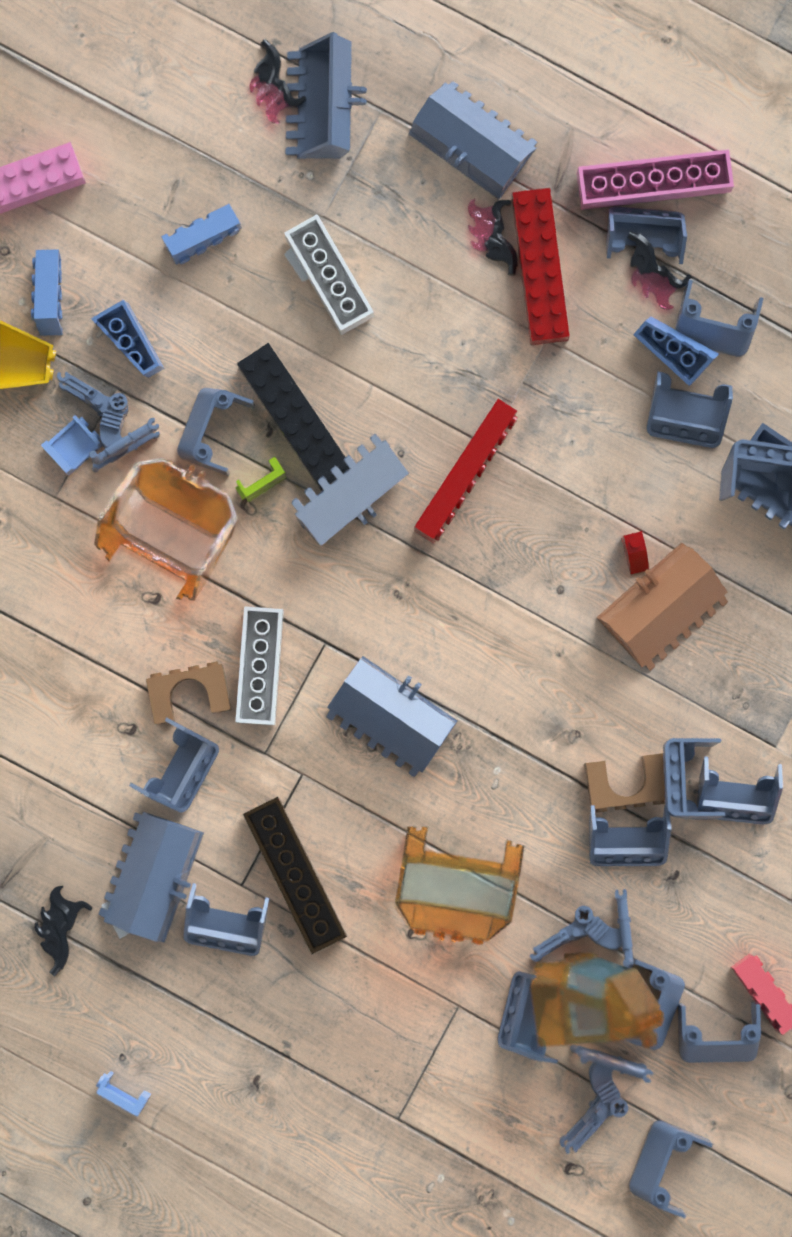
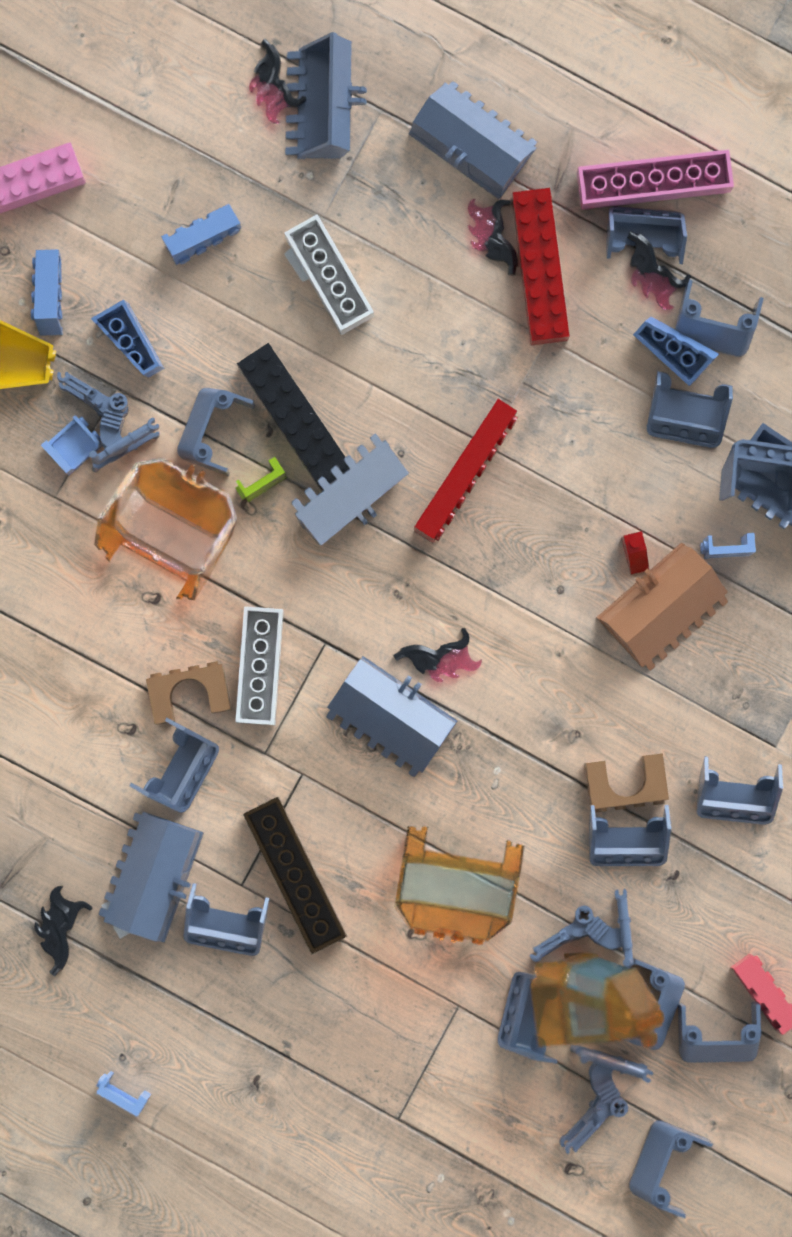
sand blue windscreen [663,738,725,820] -> none
none -> piece [393,628,482,682]
none -> light blue panel [700,533,756,559]

